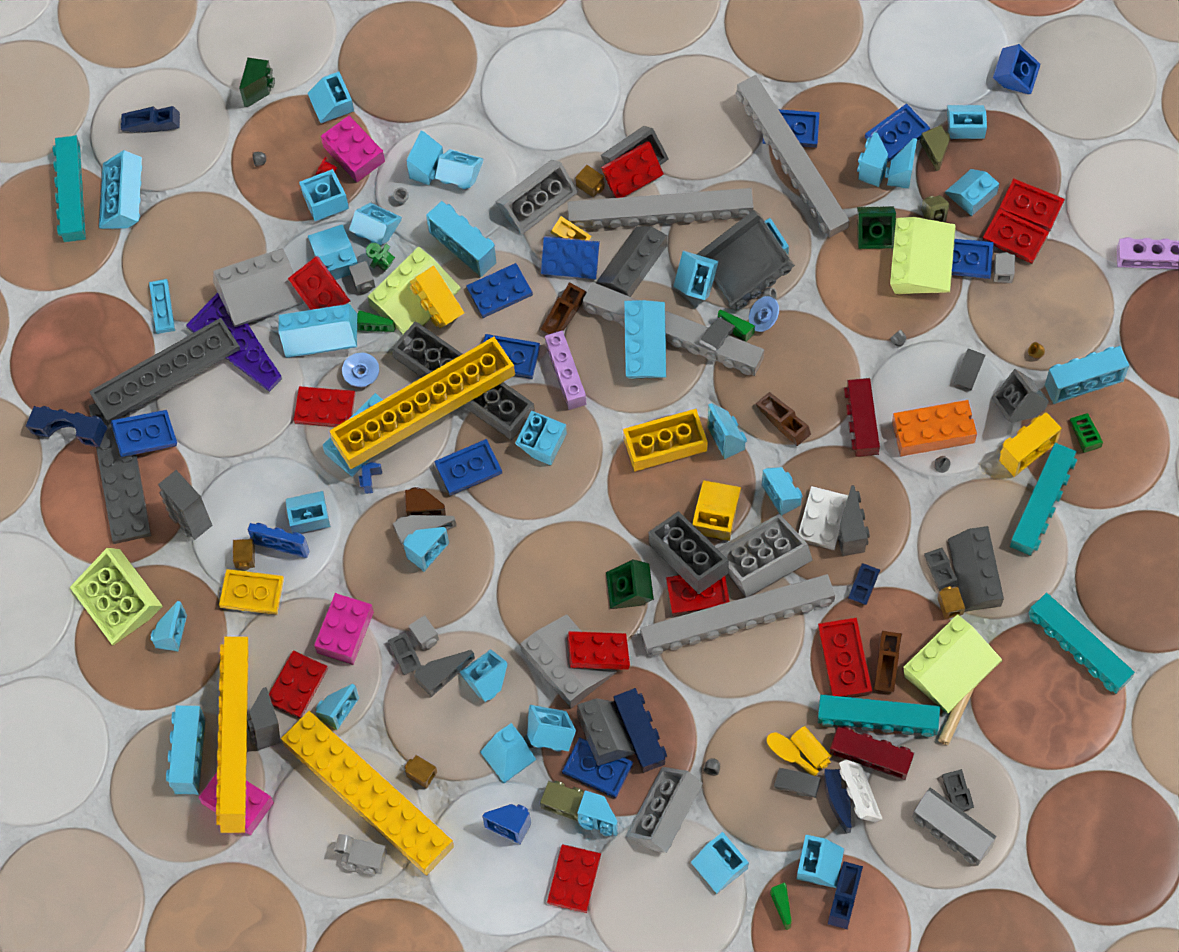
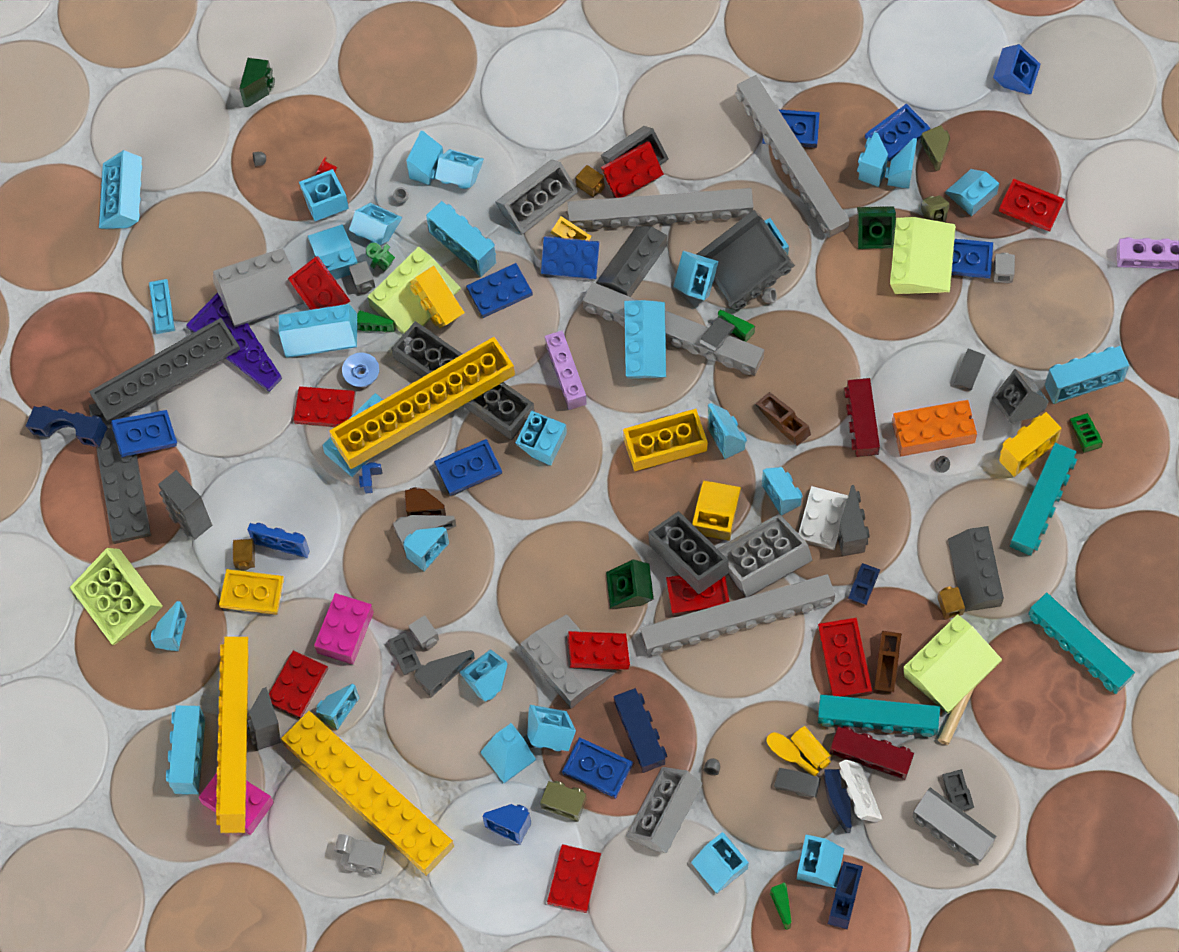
teal brick [53,135,86,242] -> none
dark blue slope [121,106,180,132] -> none
medium azure slope [286,491,331,534] -> none
medium azure slope [308,72,354,124] -> none
dark pink brick [321,115,385,182] -> none
pearl gold brick [405,755,438,789] -> none
blue tile [483,334,540,379] -> none
reddish brown slope [540,282,587,334] -> none
dark grey slope [577,698,635,766] -> none
medium azure slope [577,790,618,836] -> none
light blue dish [749,296,779,332] -> none
dark grey hinge [890,330,906,346] -> none
dark grey slope [924,548,958,591] -> none
medium azure slope [947,105,987,139] -> none
red plate [982,208,1049,264] -> none
pearl gold hinge [1028,342,1045,359] -> none

